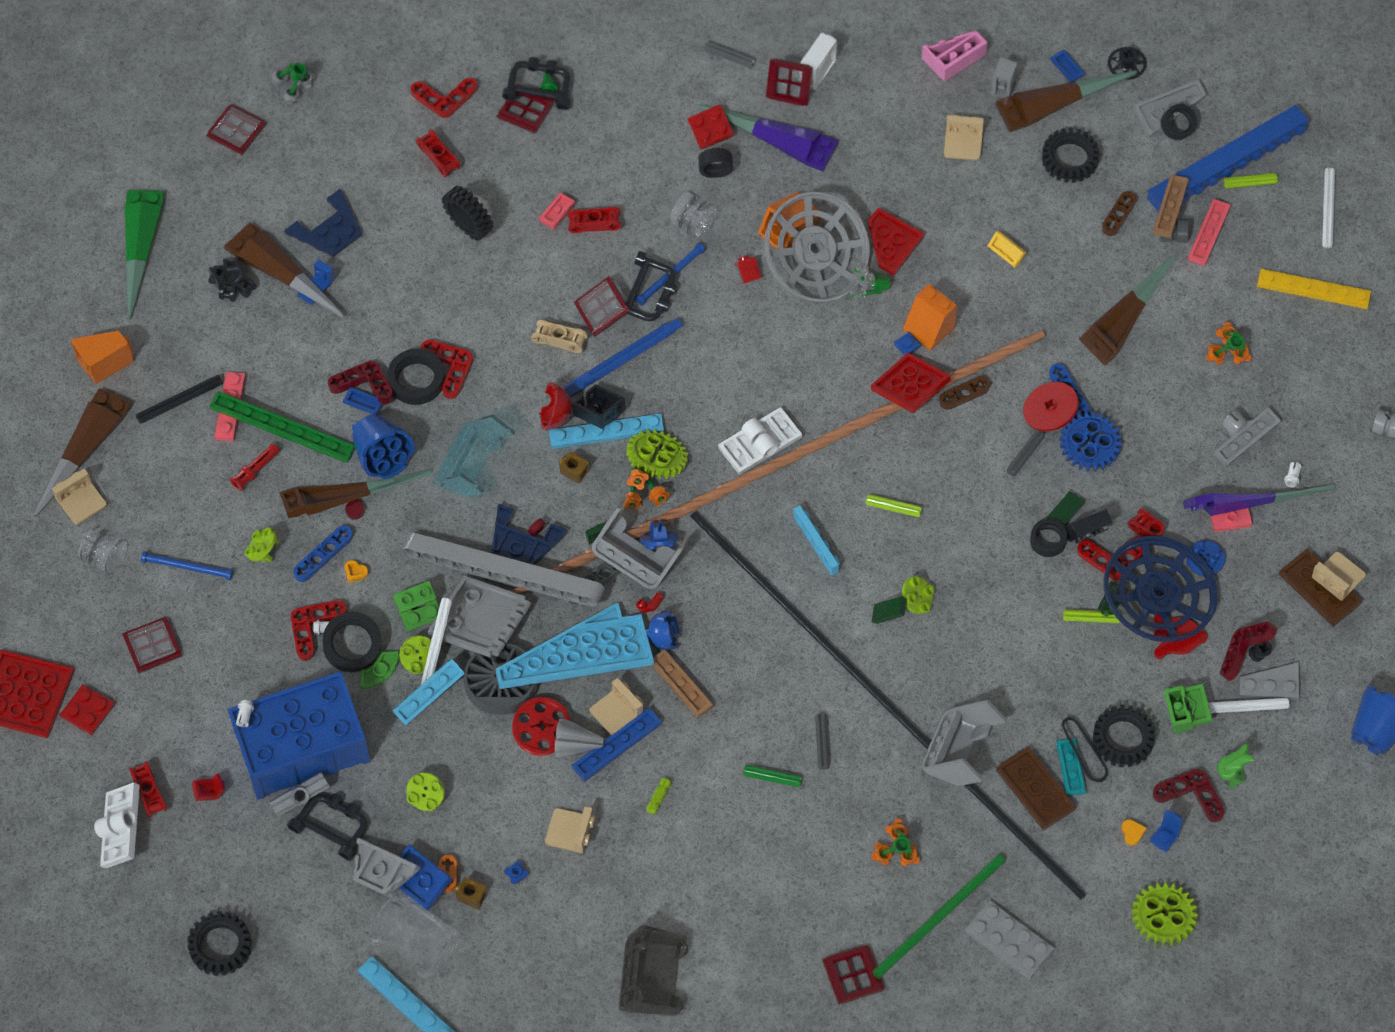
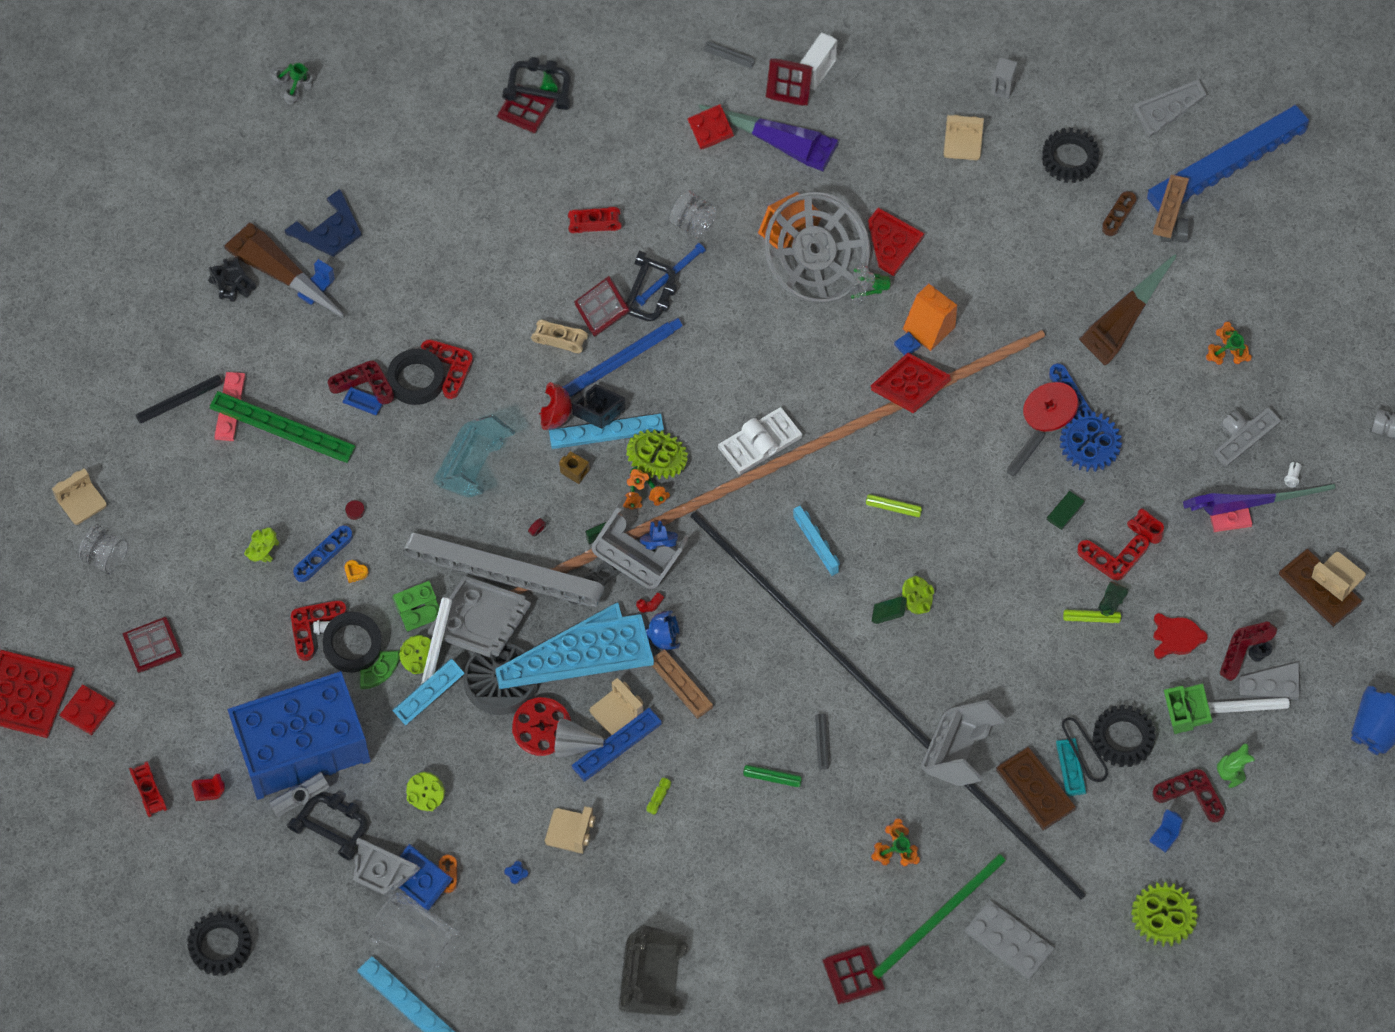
reddish brown plate [34,388,132,517] -> none
orange slope [70,330,134,384] -> none
white plate [94,782,140,868] -> none
green plate [125,190,164,319] -> none
blue bar [141,551,233,580] -> none
clear piece [206,104,267,155] -> none
red pin [230,443,280,491] -> none
white pin [236,700,254,727] -> none
reddish brown plate [279,469,433,519] -> none
blue cone [352,413,415,479] -> none
red beam [410,78,478,118] -> none
red piece [415,129,461,177] -> none
black tyre [442,185,494,241] -> none
pearl gold brick [455,877,488,910] -> none
dark blue wing [491,504,567,565] -> none
coral plate [539,192,575,230] -> none
black tyre [698,148,733,178] -> none
red bracket [734,255,762,284] -> none
bright pink wedge [922,31,987,82] -> none
reddish brown beam [939,376,990,410] -> none
yellow plate [987,231,1027,268] -> none
reddish brown plate [995,71,1137,133] -> none
black tyre [1030,519,1067,557] -> none
blue tile [1049,50,1085,83] -> none
black piece [1065,509,1113,544] -> none
dark blue dish [1103,536,1218,642] -> none
black wheel [1108,47,1147,80] -> none
light orange tile [1121,820,1147,846] -> none
black tyre [1161,104,1197,140] -> none
blue plate [1186,541,1225,576] -> none
coral plate [1188,199,1231,266] -> none
lime axle [1223,173,1278,189] -> none
yellow plate [1257,269,1371,309] -> none
white axle [1322,168,1335,248] -> none

